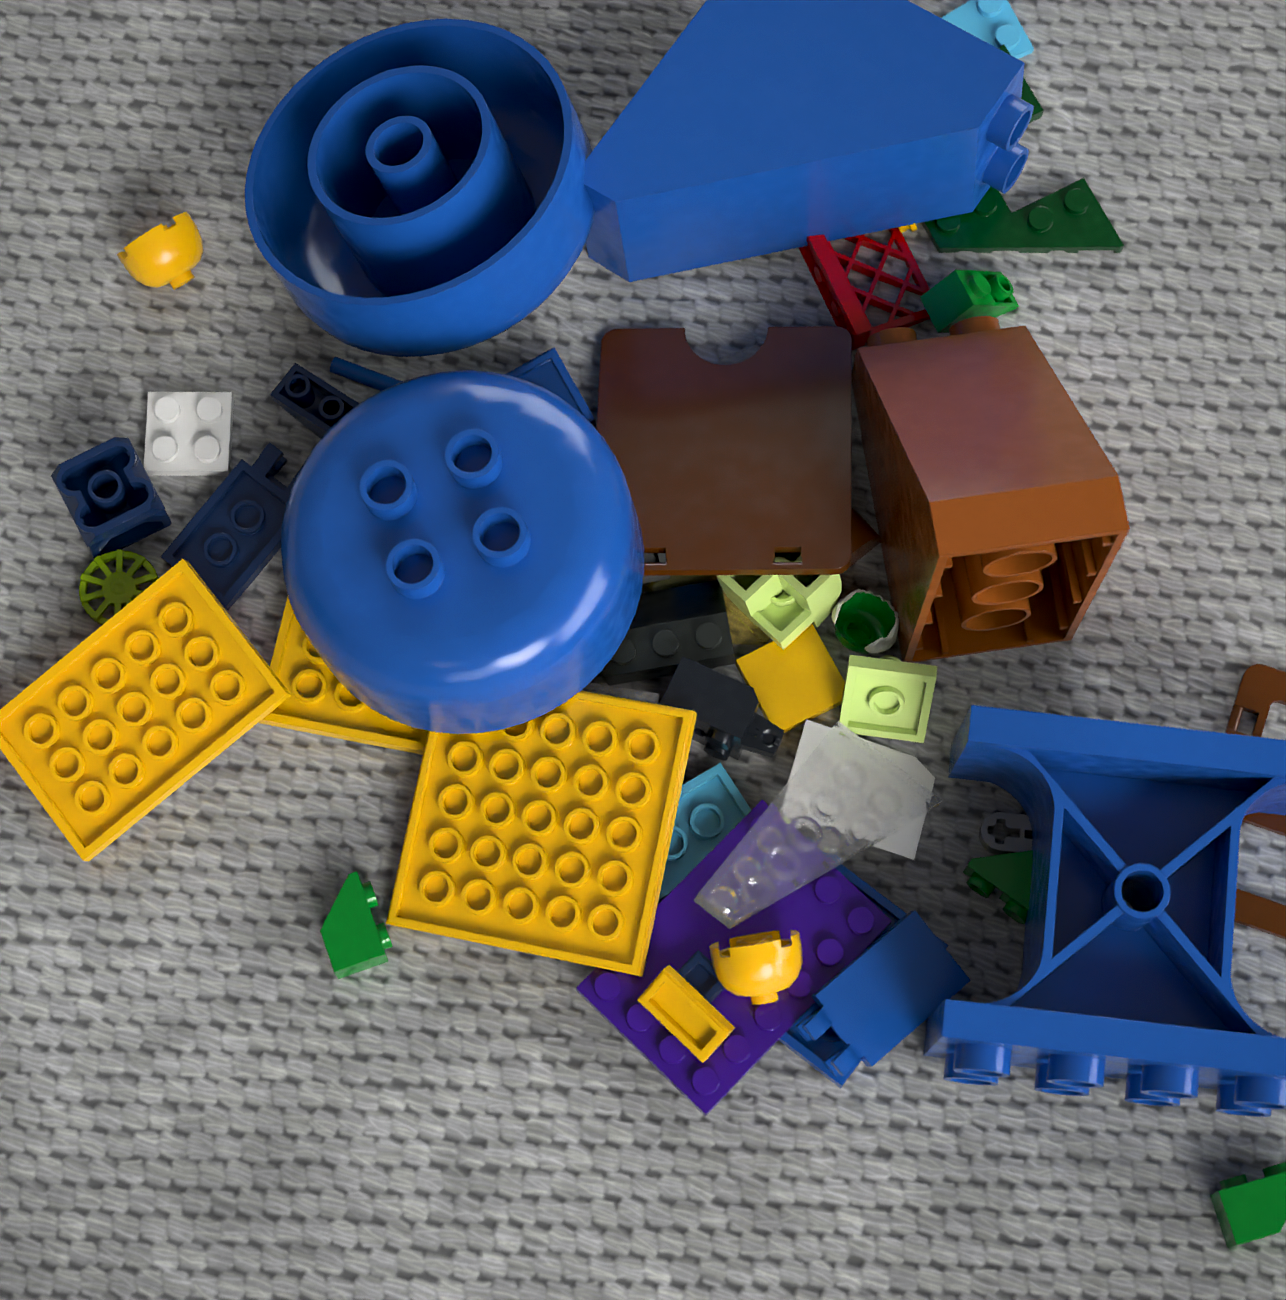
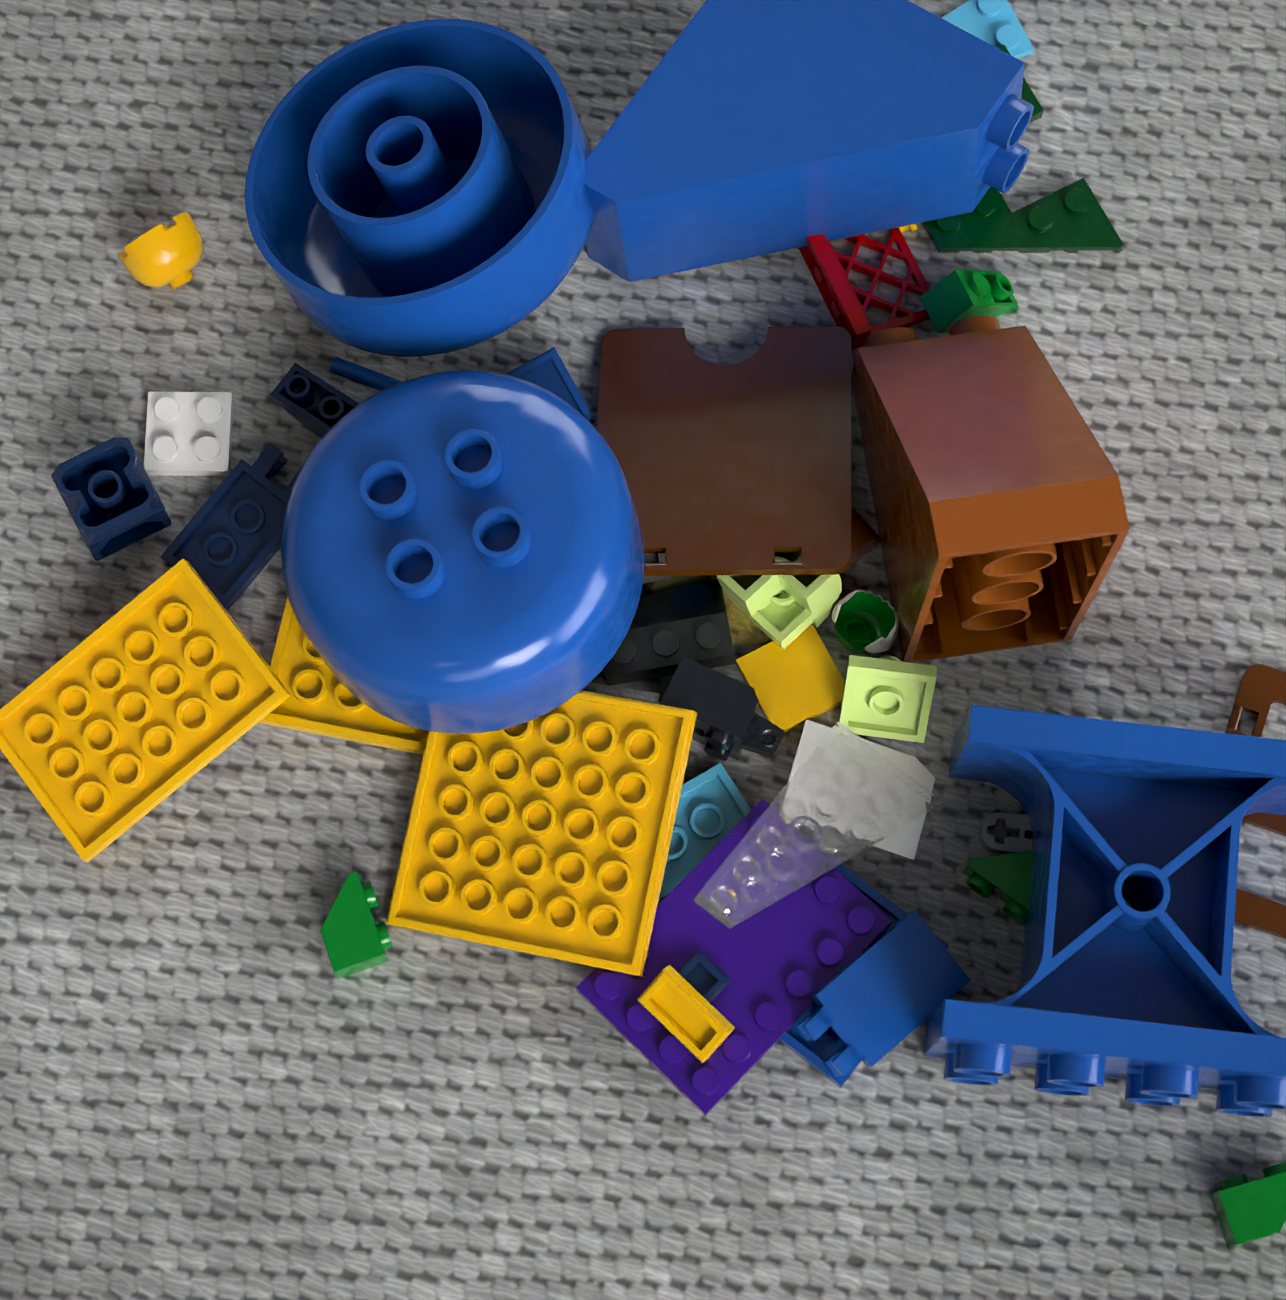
lime wheel [79,549,159,625] -> none
yellow cylinder [709,930,803,1005] -> none

